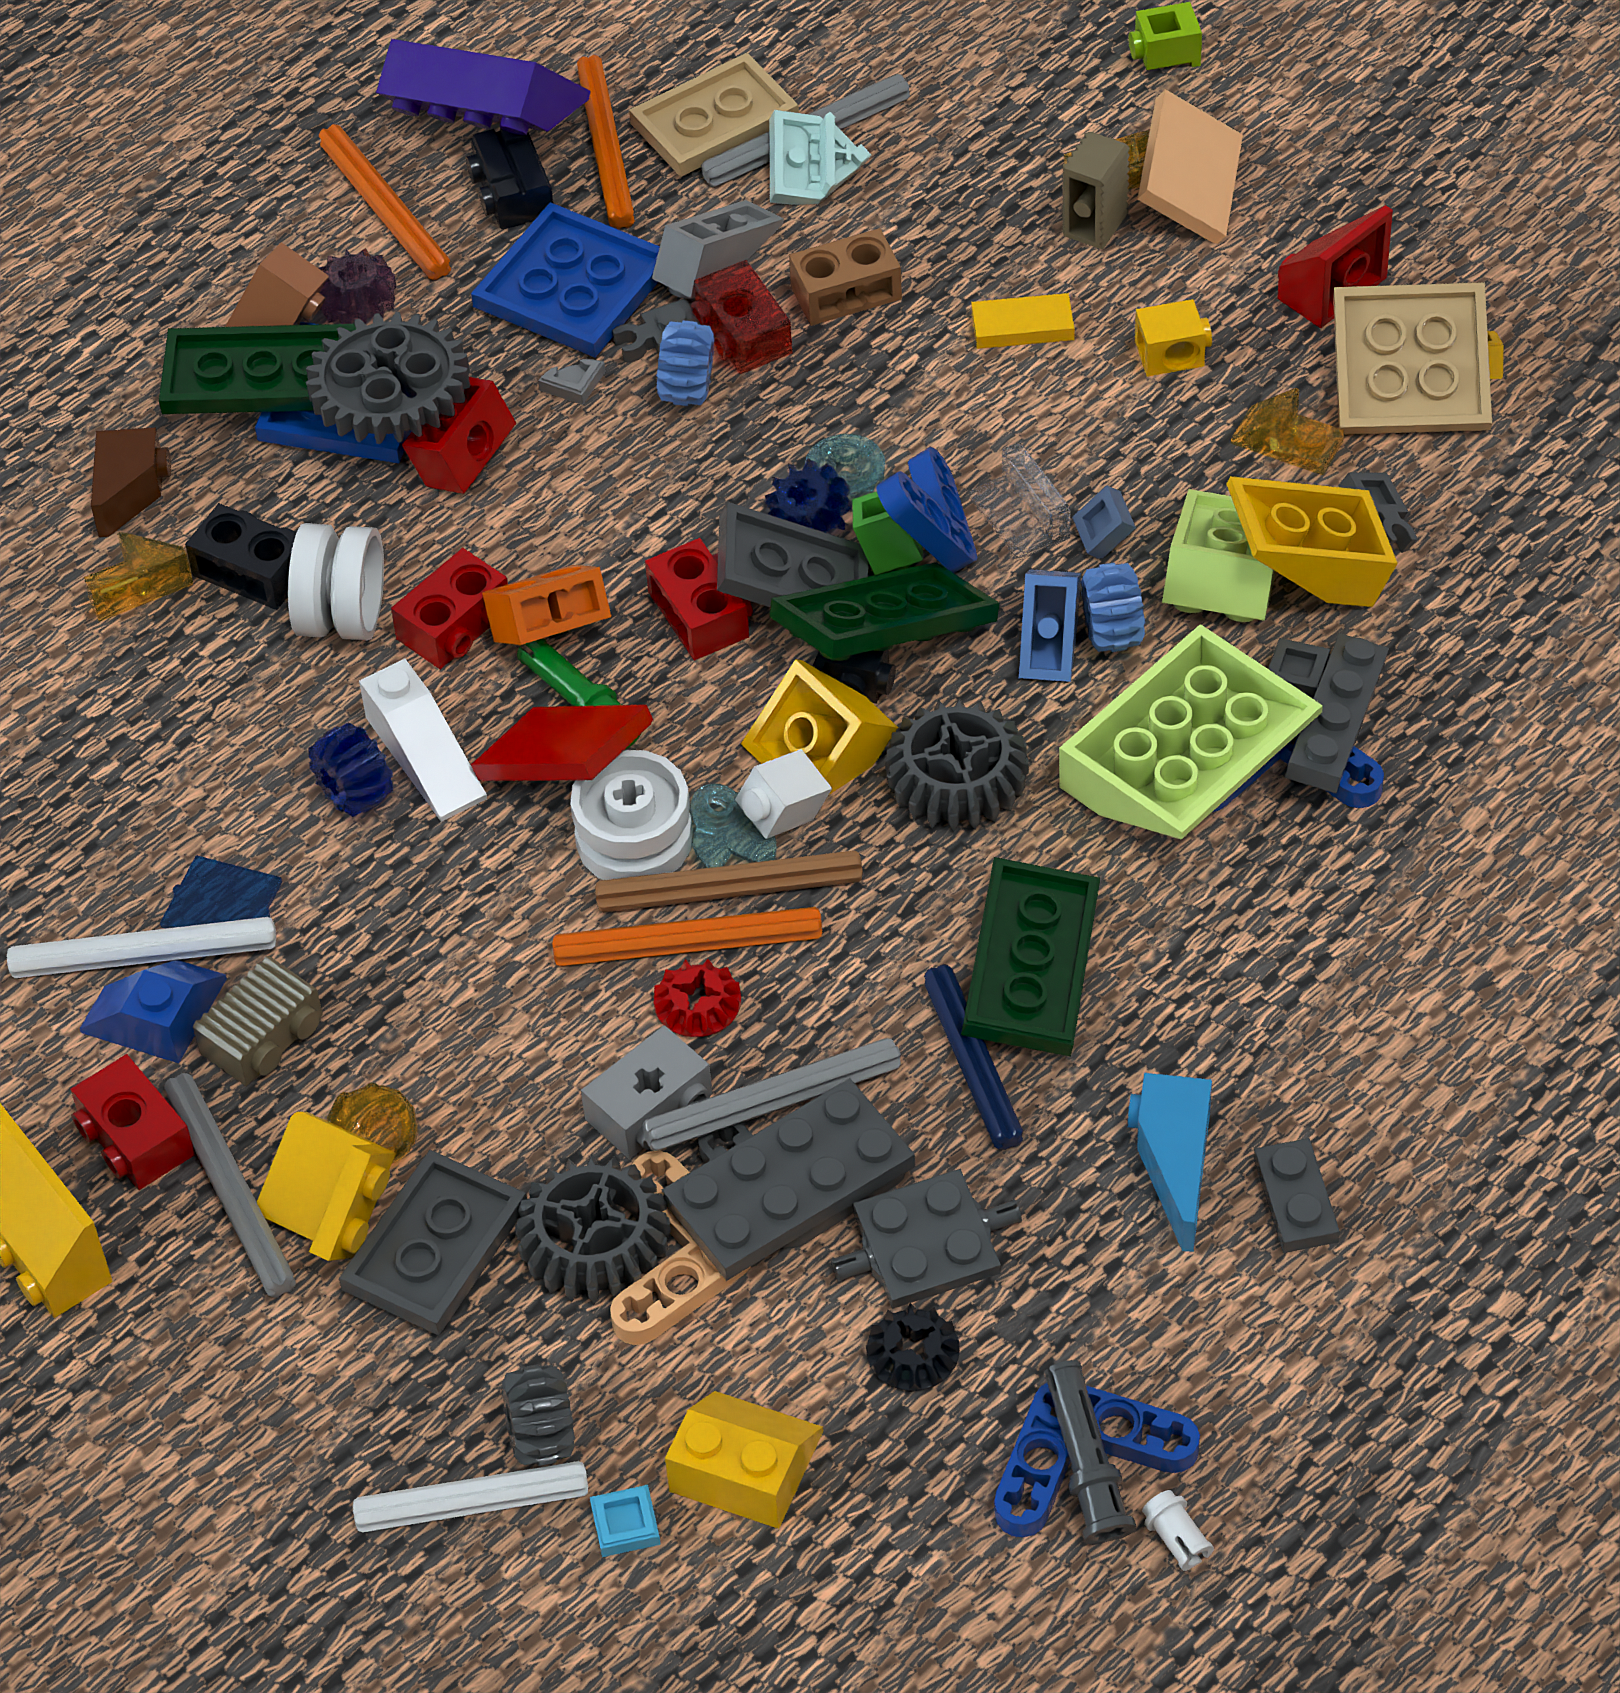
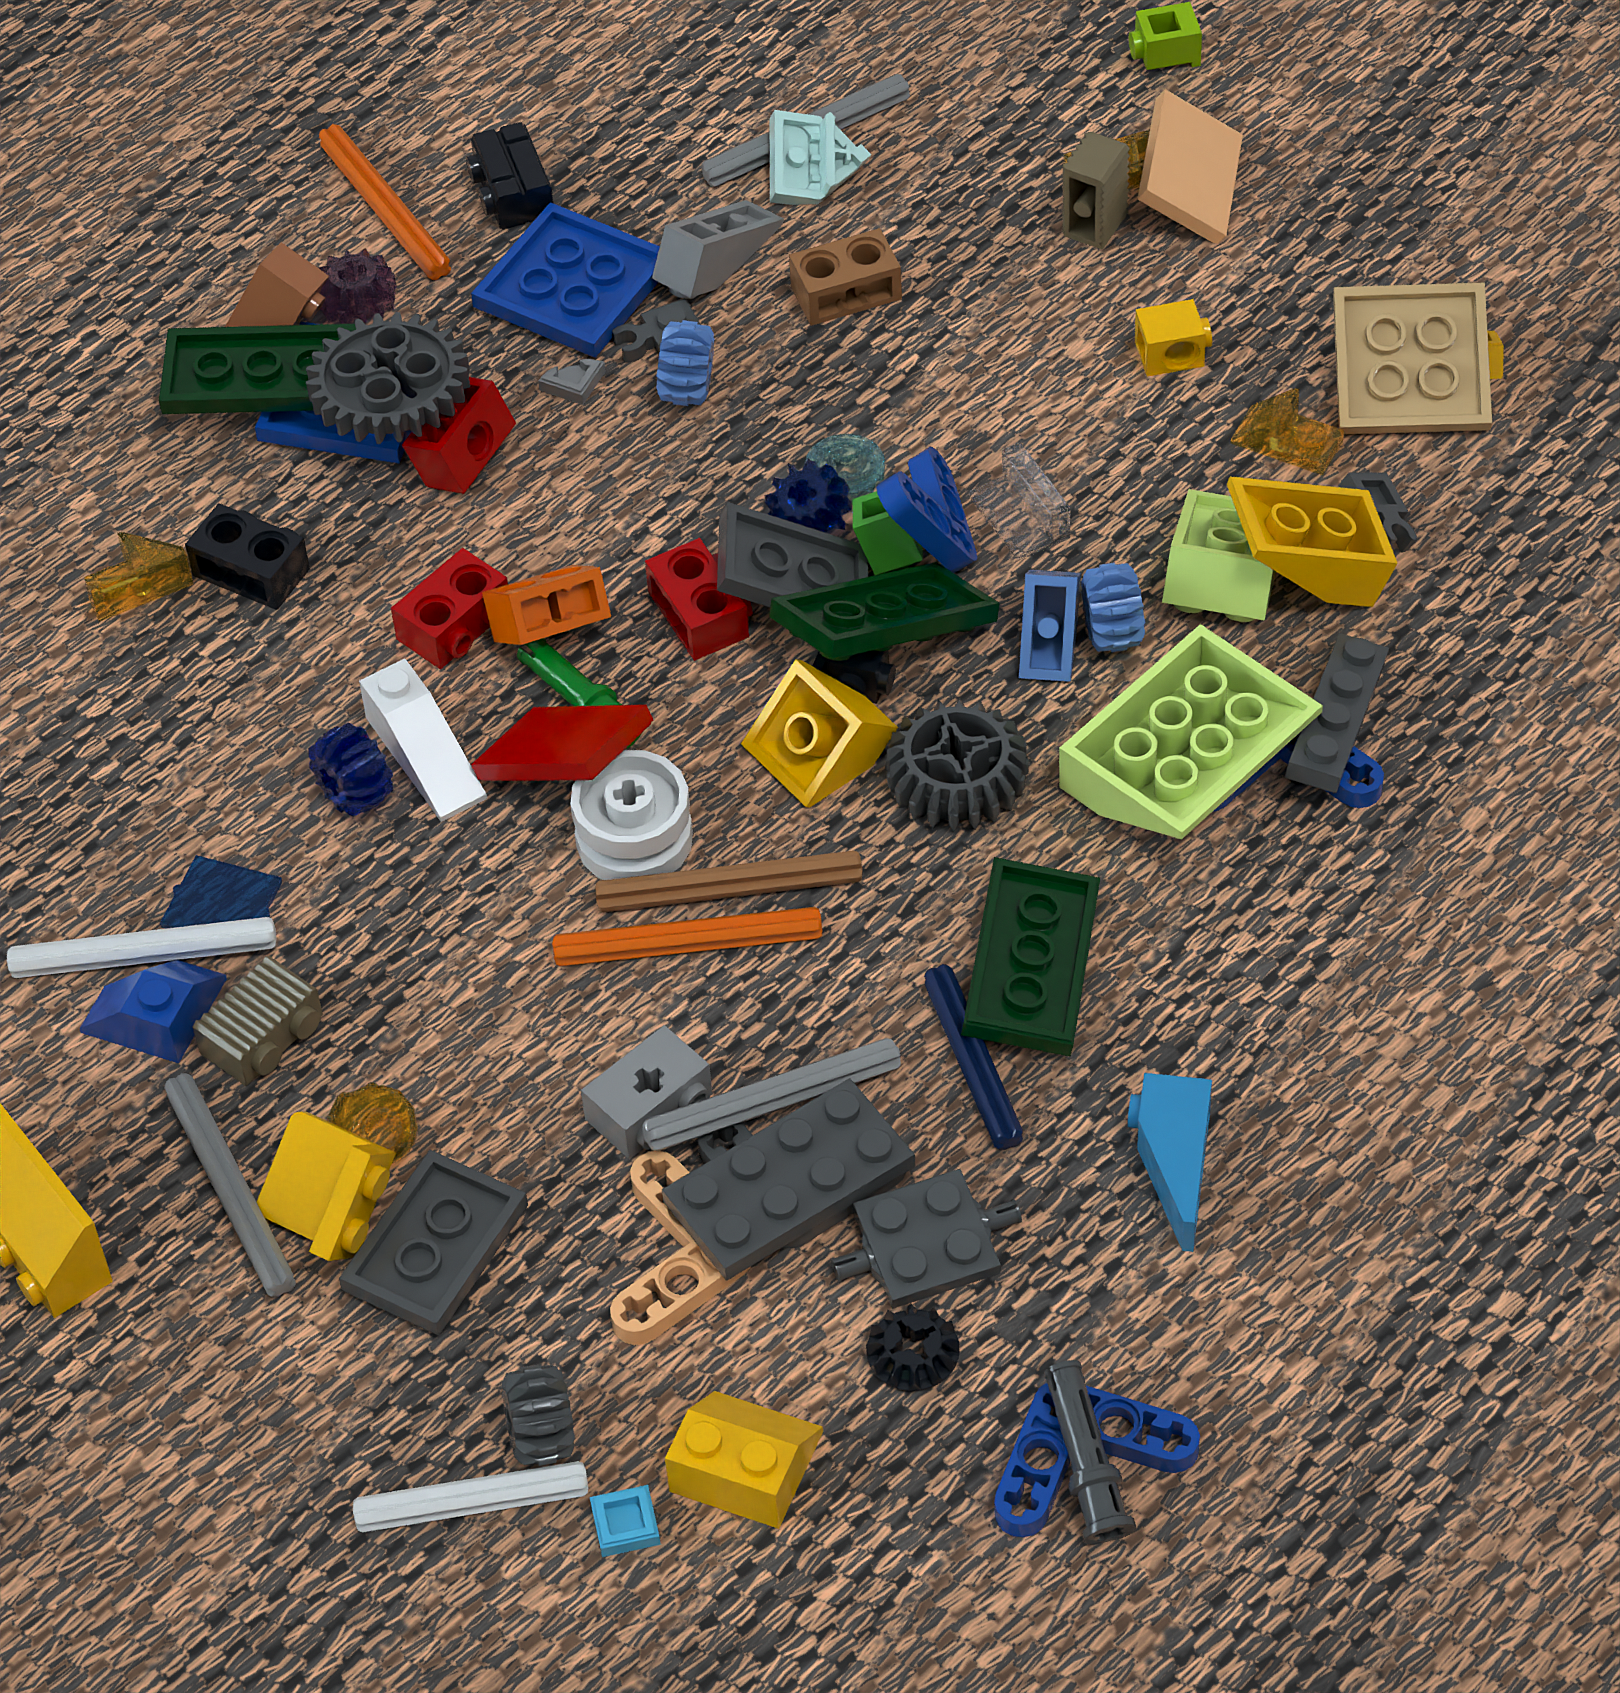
red brick [70,1054,195,1190] -> none
reddish brown slope [91,427,171,537] -> none
white wheel [288,523,384,641] -> none
dark purple slope [376,39,591,135] -> none
dark grey gear [515,1154,671,1304] -> none
orange axle [577,54,635,229] -> none
tan plate [629,53,799,177] -> none
red gear [654,959,741,1037] -> none
clear light blue plate [689,784,776,868] -> none
clear red brick [691,260,793,375] -> none
white brick [735,749,832,839] -> none
yellow tile [971,293,1075,349] -> none
sand blue plate [1072,485,1136,559] -> none
white pin [1142,1490,1214,1571] -> none
dark grey plate [1254,1138,1340,1253] -> none
dark grey plate [1269,638,1330,699] -> none
red slope [1277,205,1393,328] -> none

